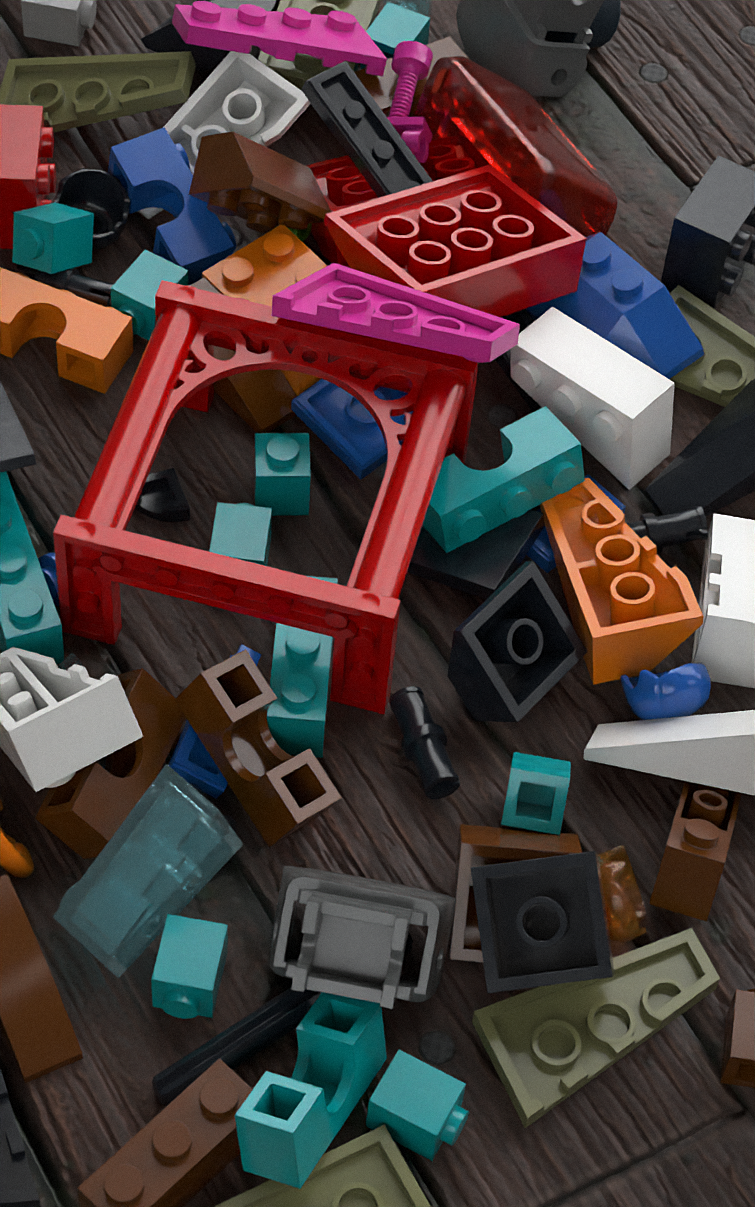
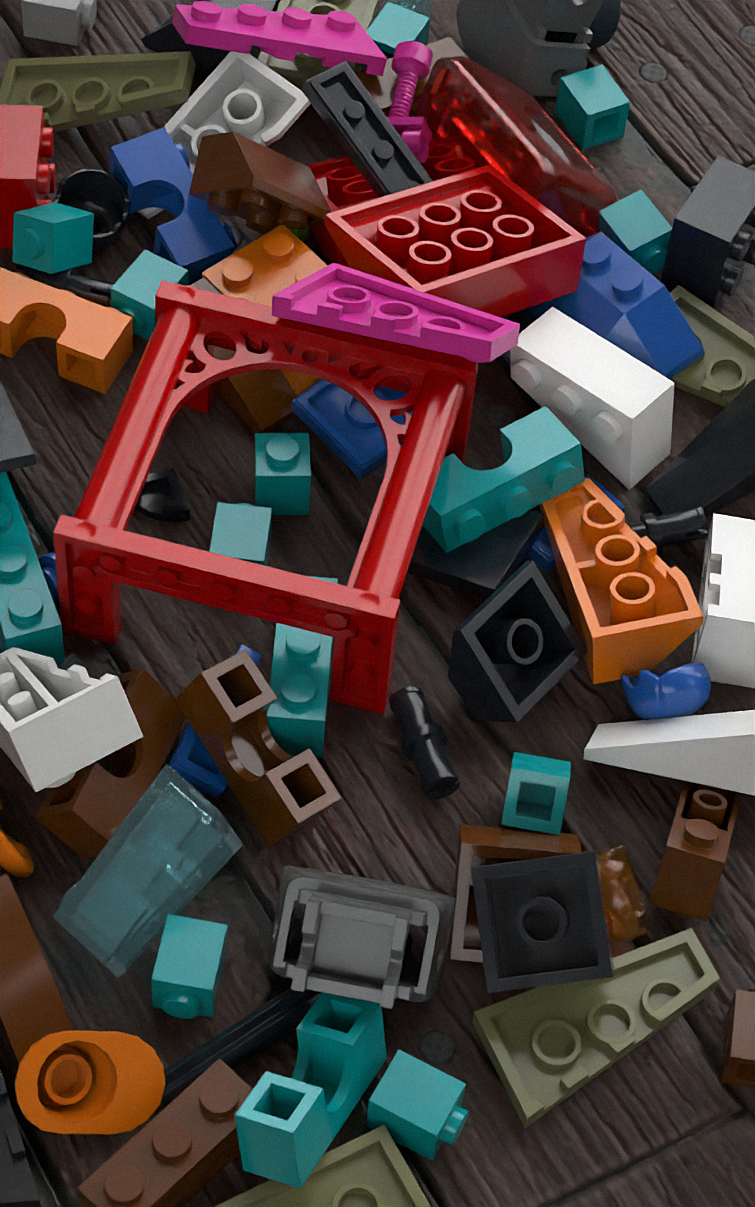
none -> orange piece [14,1030,165,1134]
none -> teal brick [555,65,630,150]
none -> teal brick [599,189,672,273]

